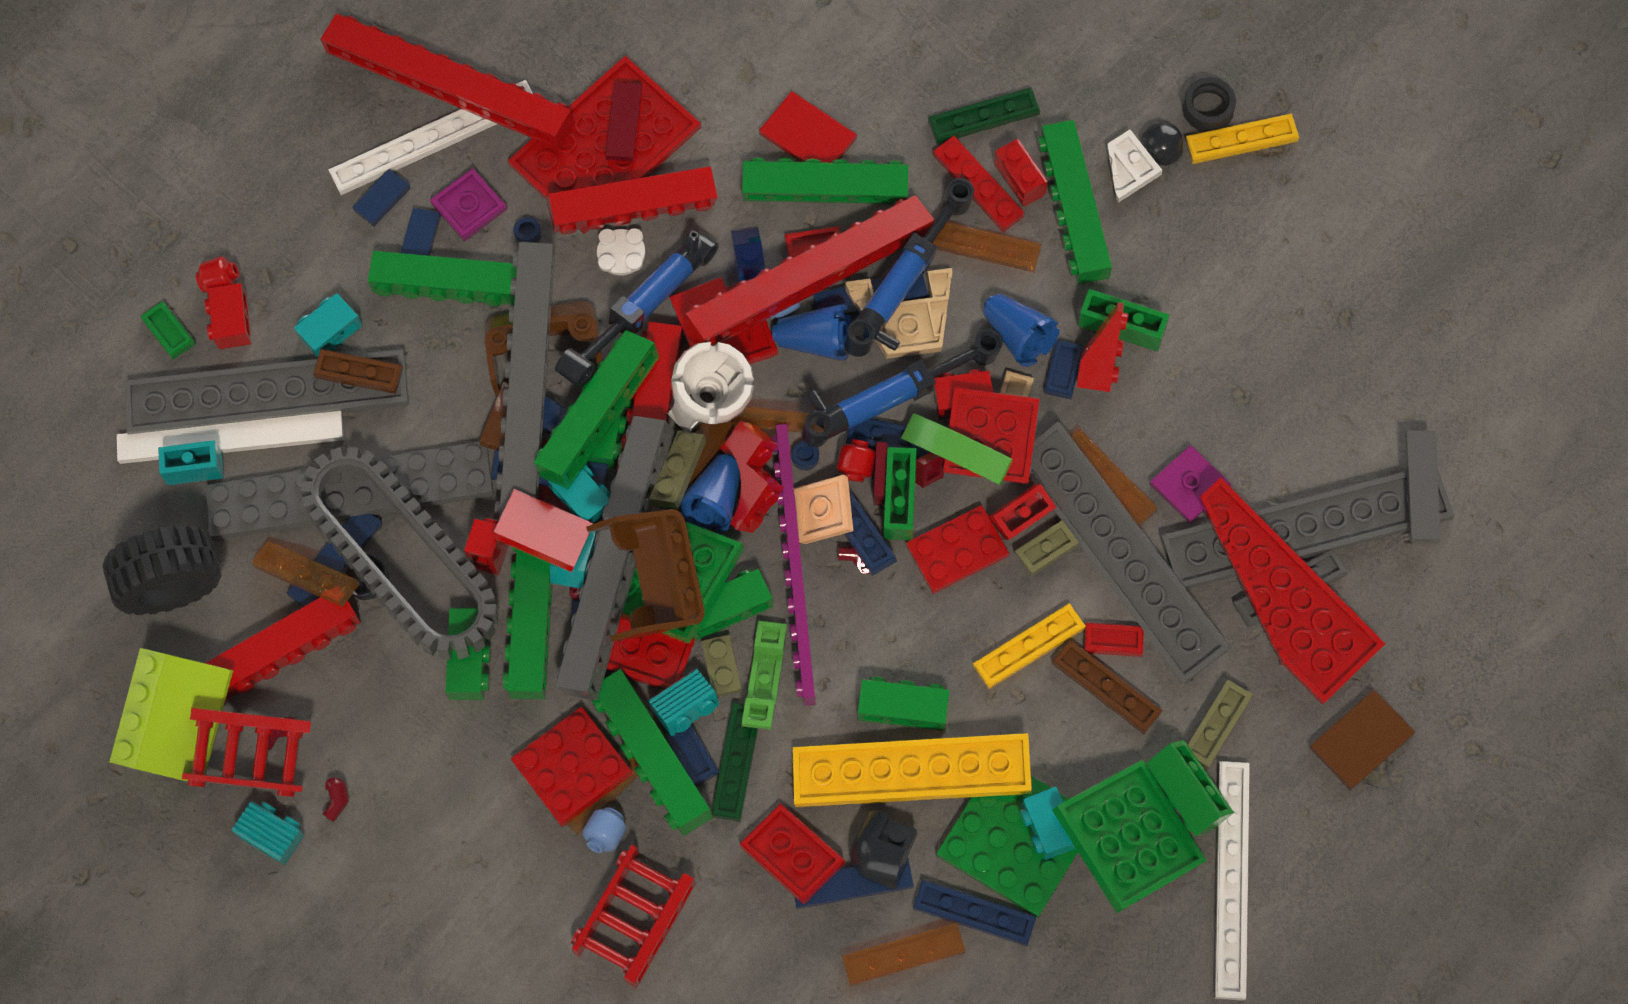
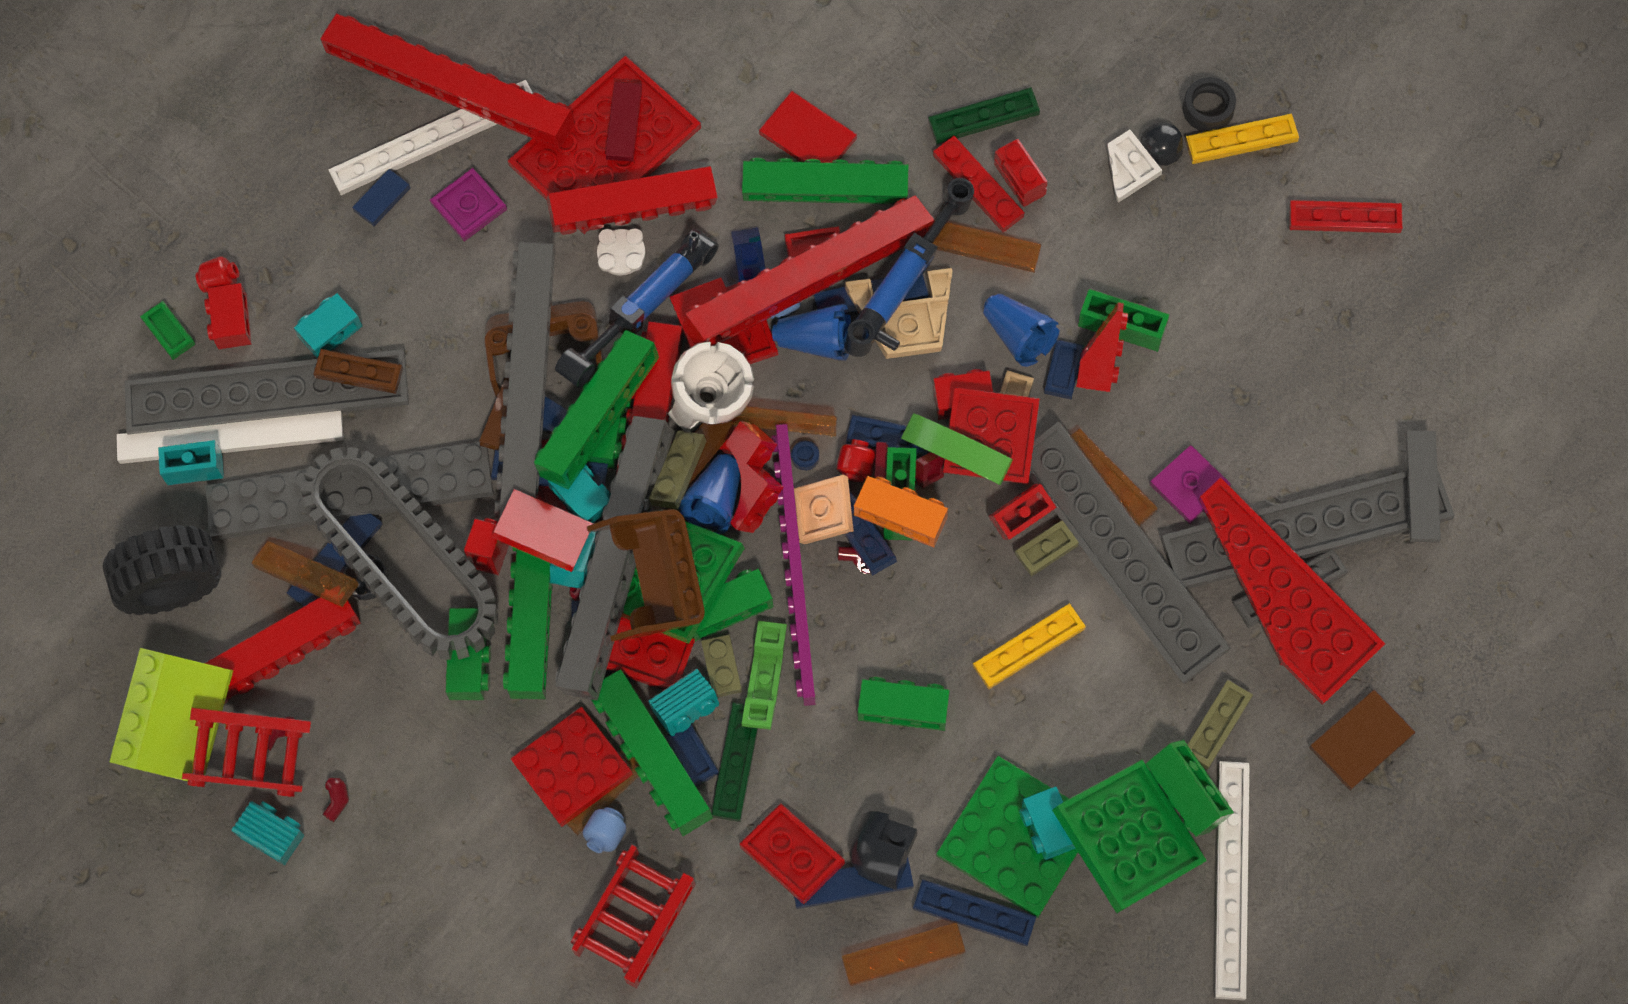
green brick [368,251,517,306] -> none
dark blue tile [400,208,441,256] -> none
dark blue tile [513,217,542,243] -> none
yellow plate [793,733,1032,807] -> none
black piece [801,329,1003,447] -> none
red plate [906,505,1009,594] -> none
green brick [1037,120,1112,285] -> none
reddish brown tile [1052,640,1163,735] -> none
red tile [1084,623,1144,657] -> none
none -> orange brick [854,476,948,548]
none -> red plate [1289,200,1403,233]

